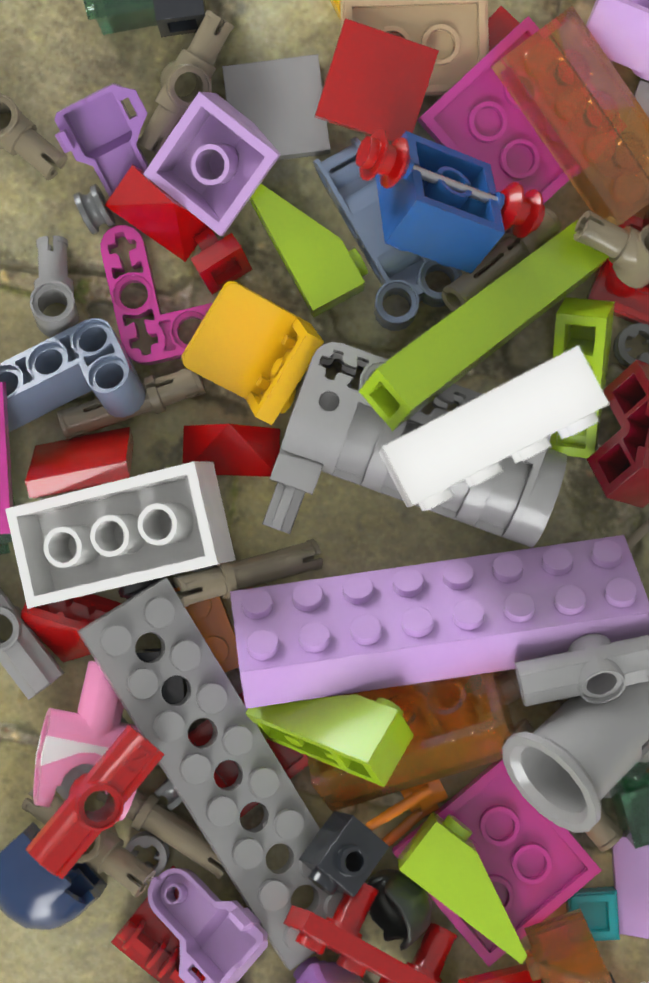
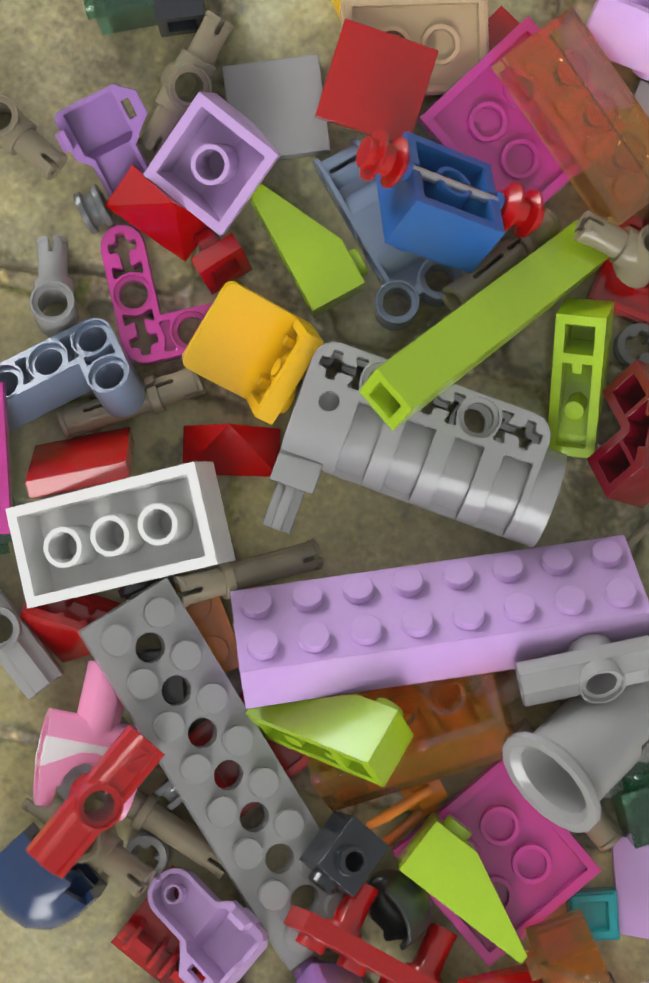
white brick [379,345,609,512] -> none

